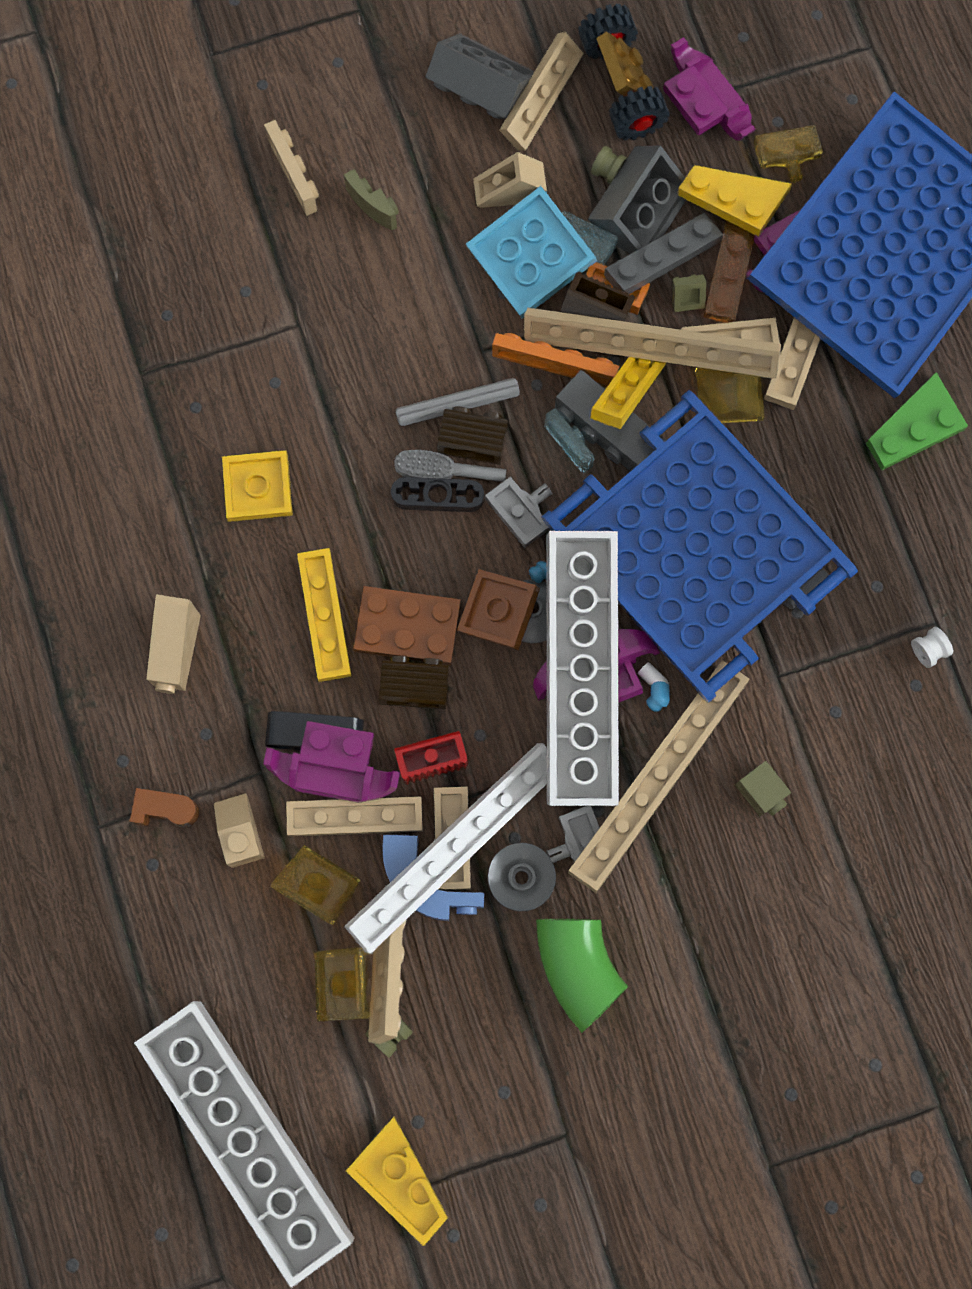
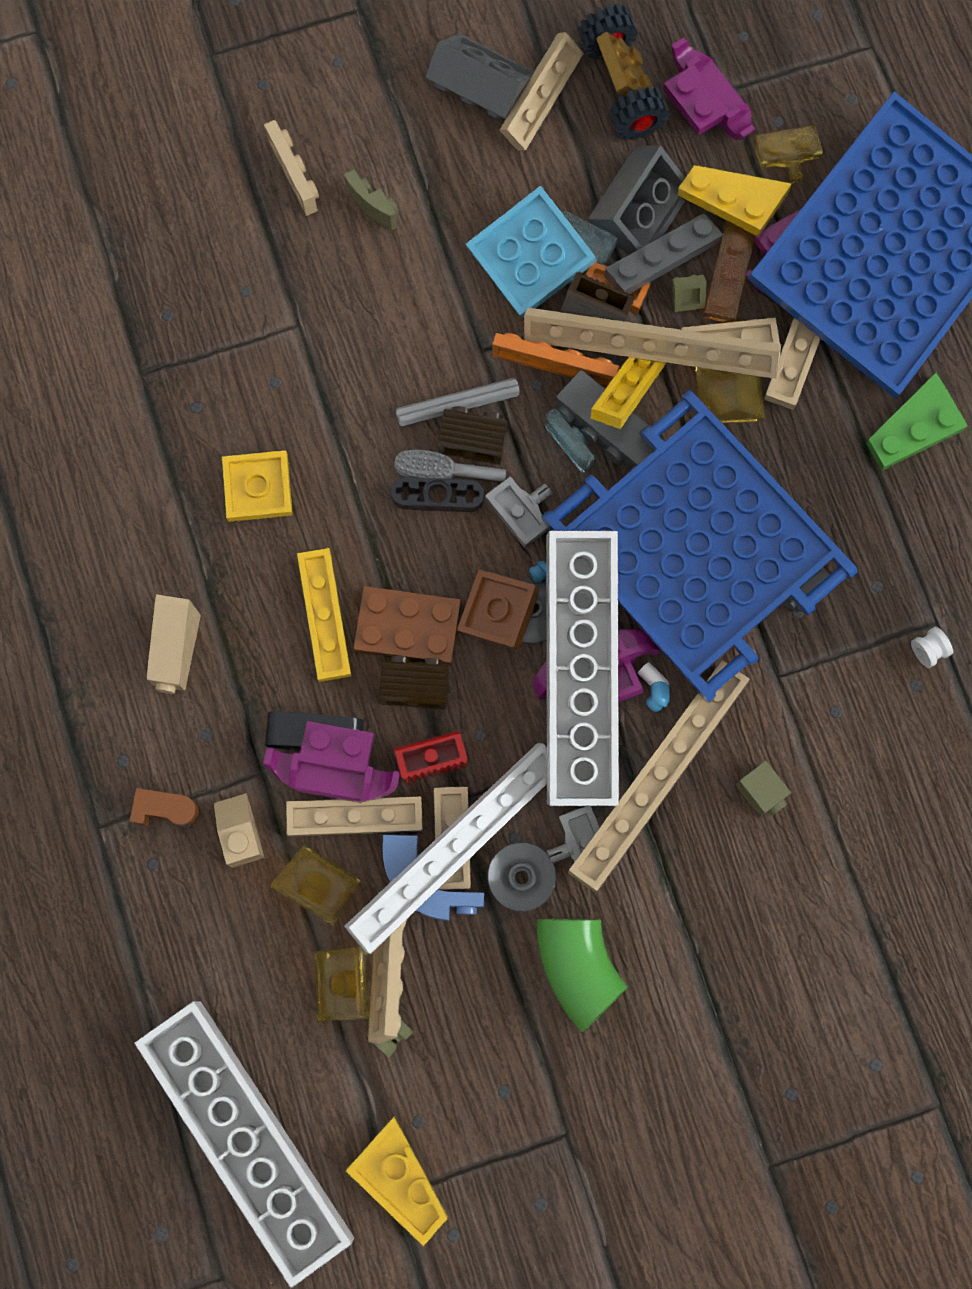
tan slope [473,152,547,208] -> none
olive wheel [591,146,627,184] -> none

